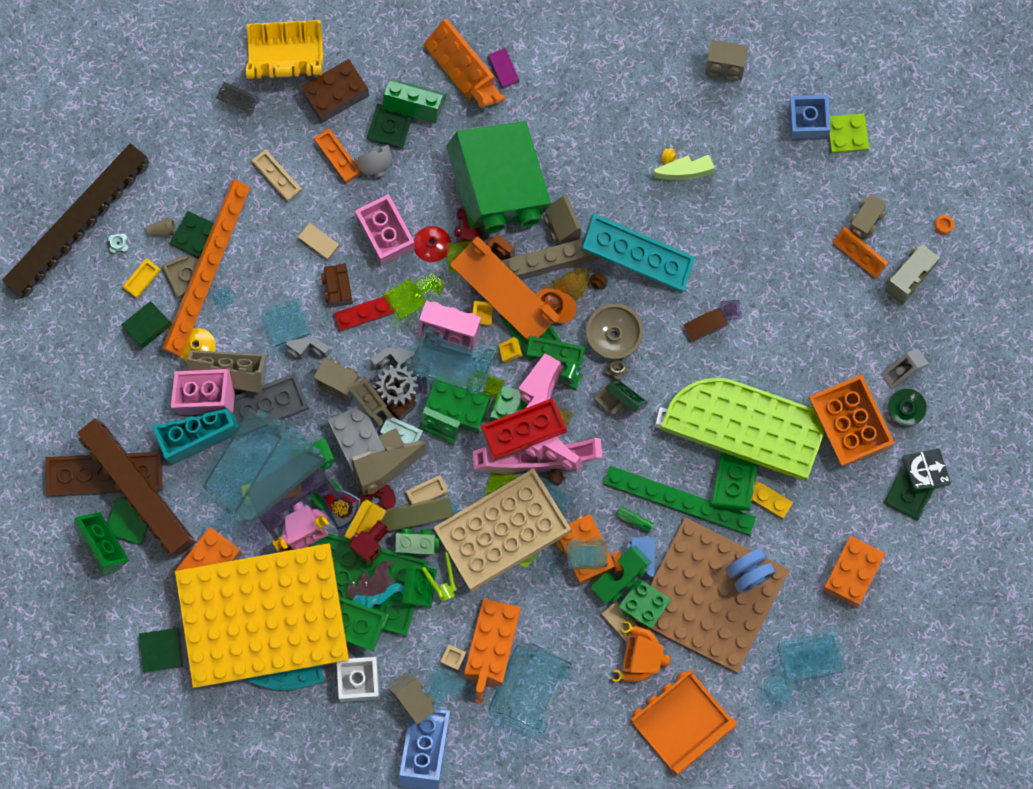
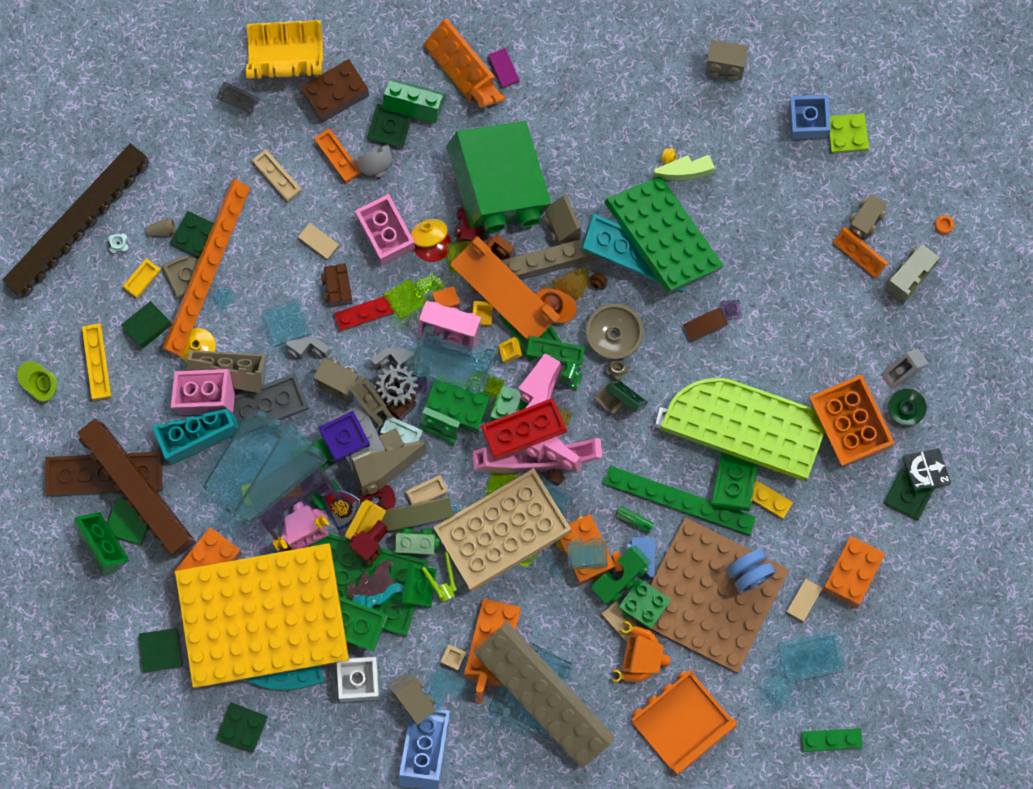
none -> lime piece [17,361,58,401]
none -> yellow plate [82,323,112,401]
none -> dark green plate [216,702,268,754]
none -> dark purple tile [318,411,370,462]
none -> yellow dish [411,219,448,247]
none -> orange panel [432,286,460,309]
none -> dark tan brick [473,621,615,768]
none -> green plate [604,177,724,293]
none -> tan tile [786,579,823,622]
none -> green plate [801,728,863,752]

